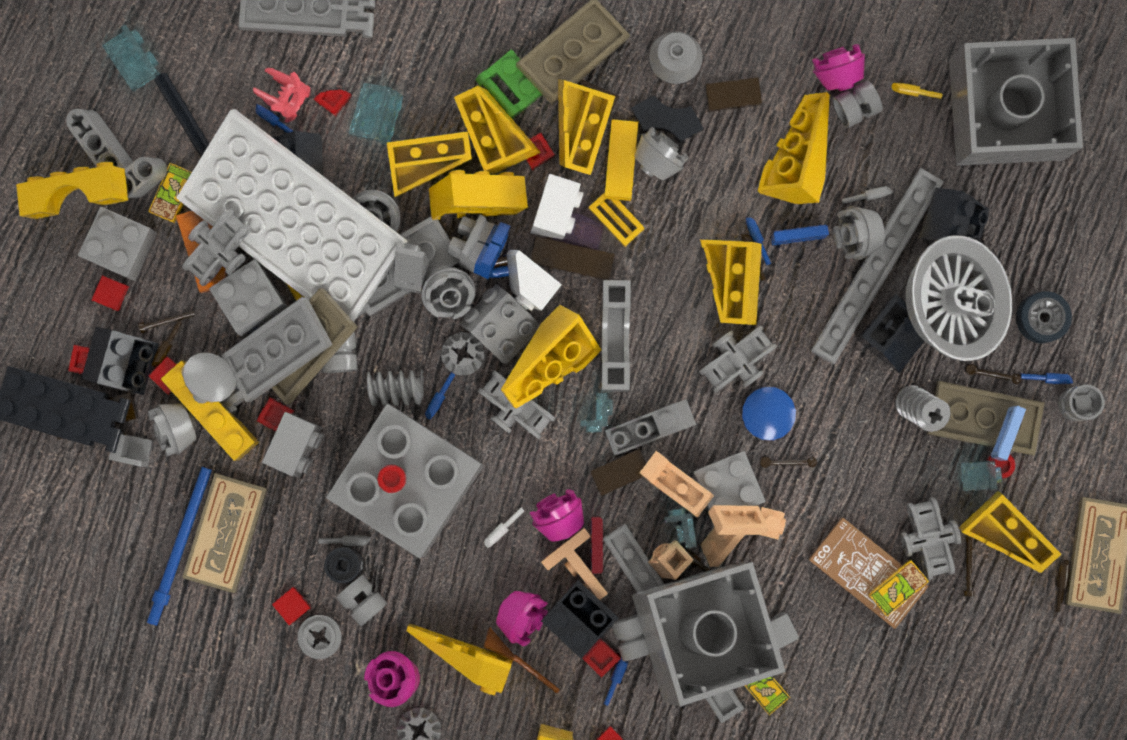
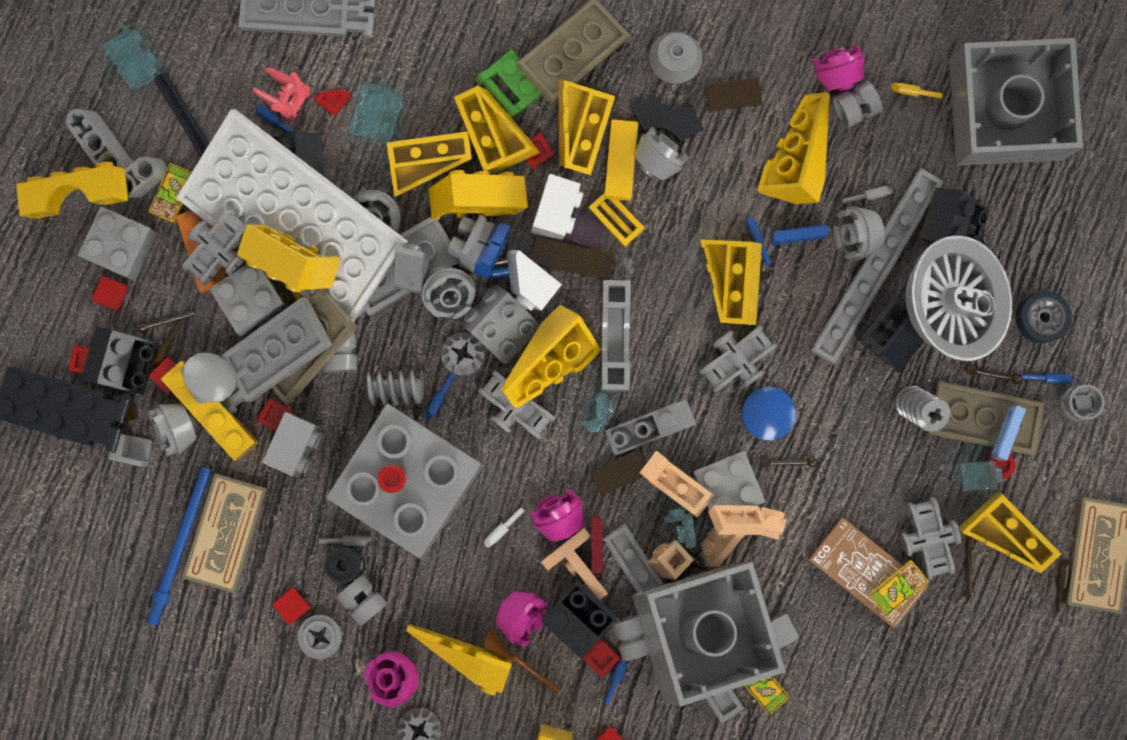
none -> yellow wedge [237,225,342,292]

